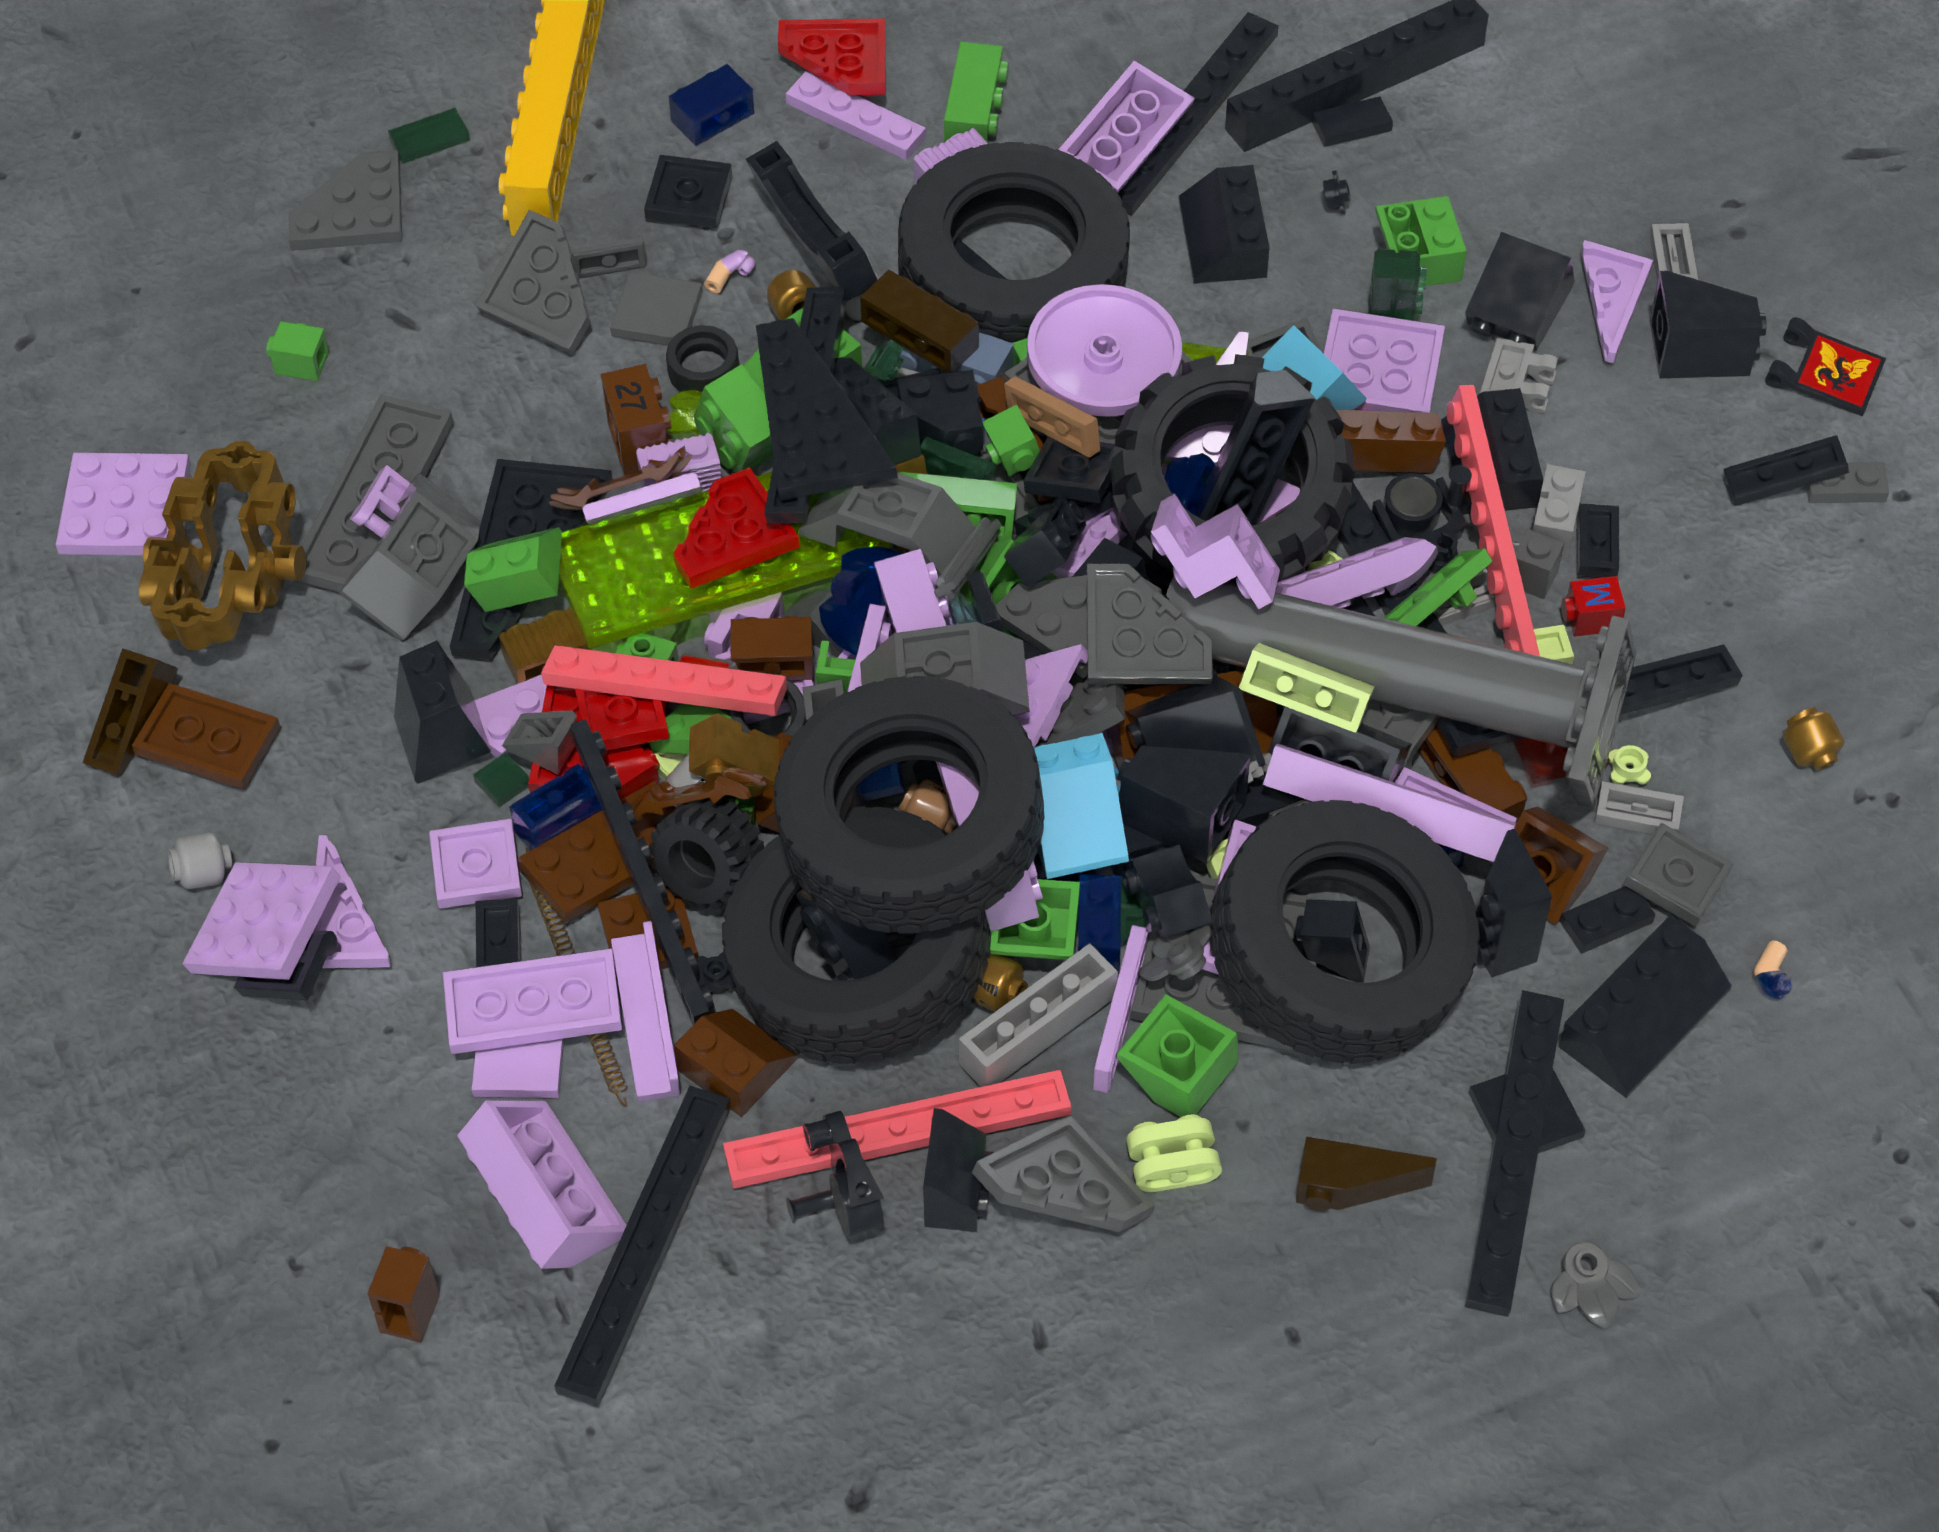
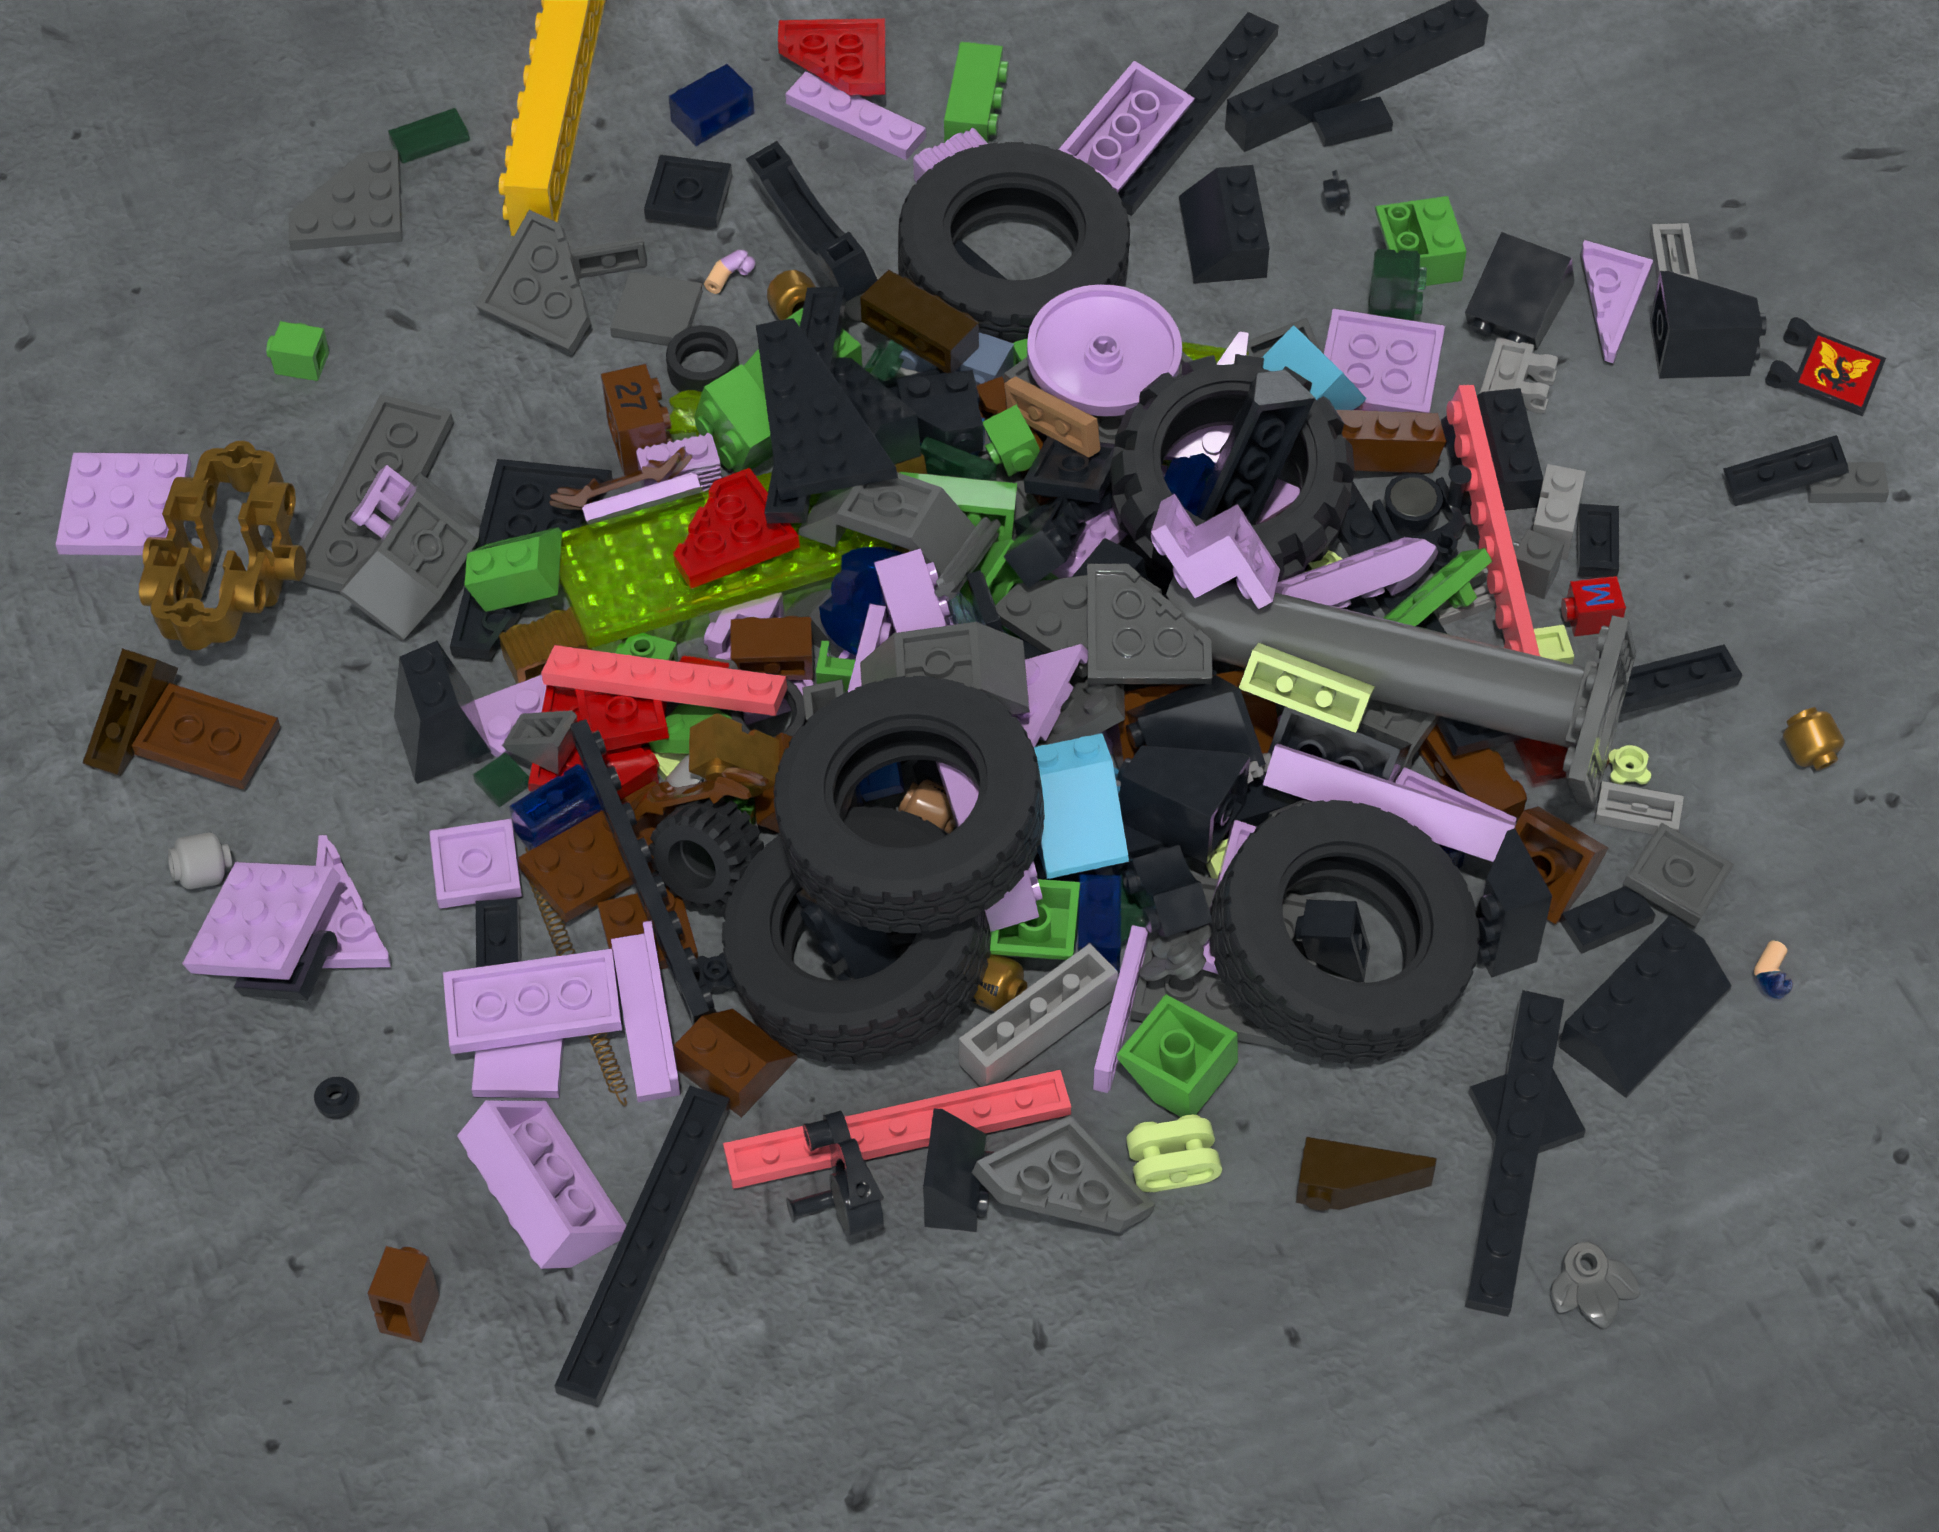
none -> black plate [314,1077,358,1119]

